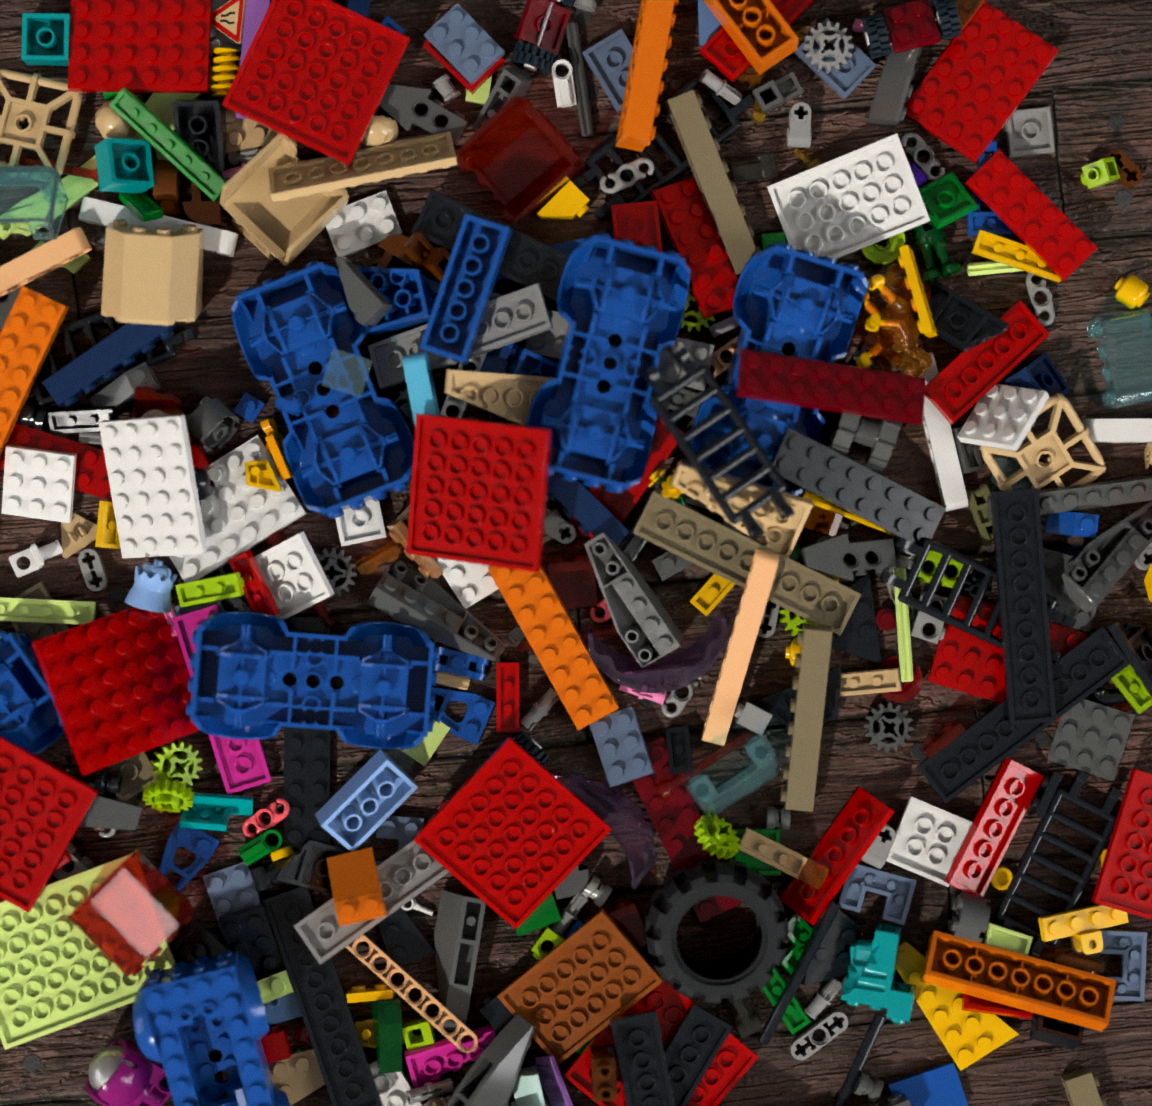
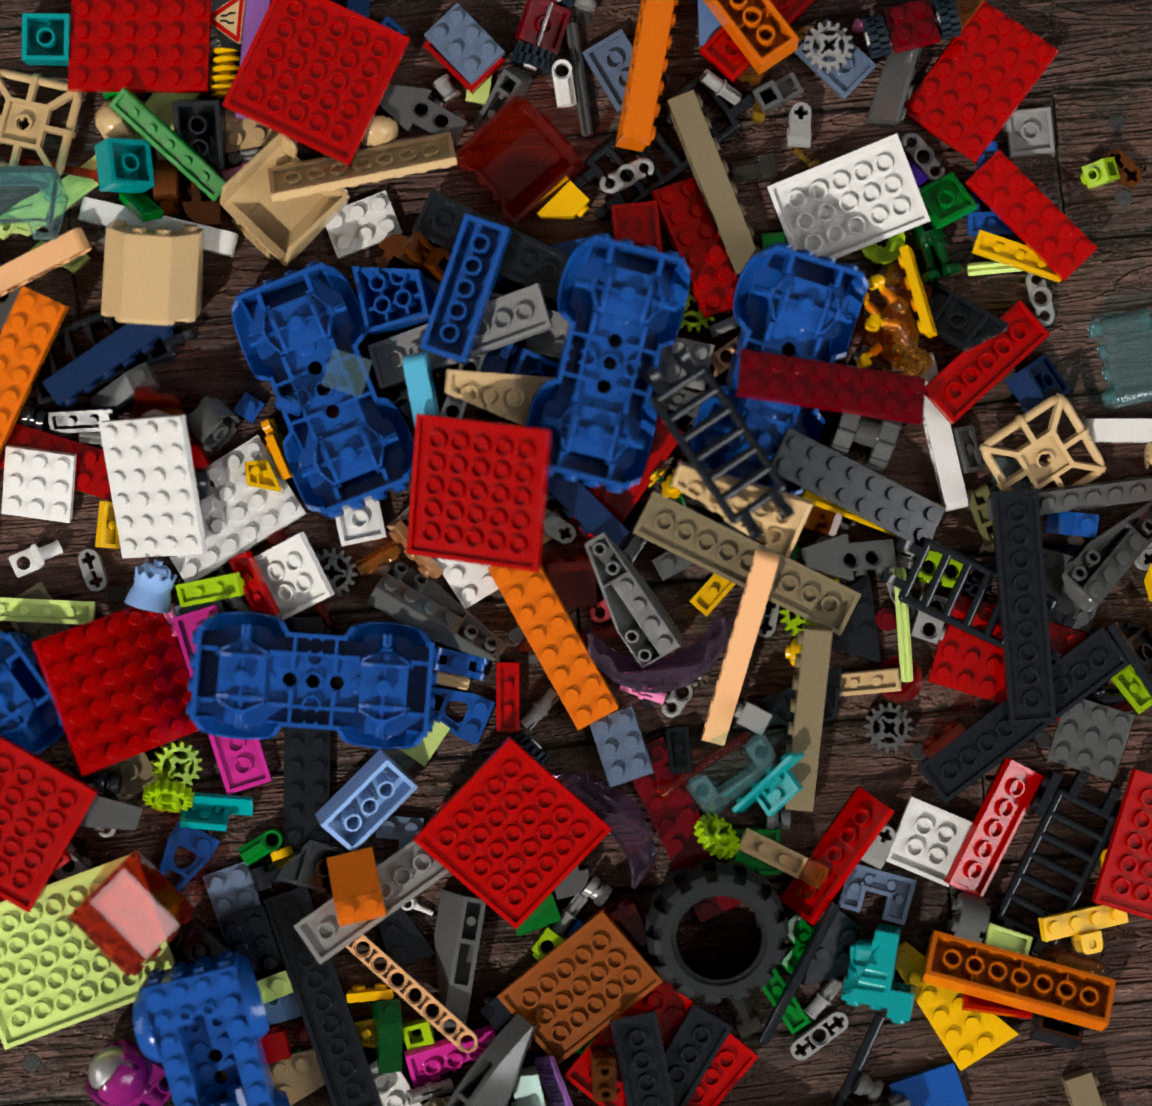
tan piece [61,512,97,558] -> none
coral piece [242,798,290,839] -> none
dark grey slope [335,256,393,326] -> none
white plate [957,384,1049,451] -> none
yellow tile [990,866,1013,890] -> none
sand blue plate [1099,929,1147,1001] -> none
yellow head [1114,275,1150,309] -> none
none -> teal bracket [731,751,805,817]

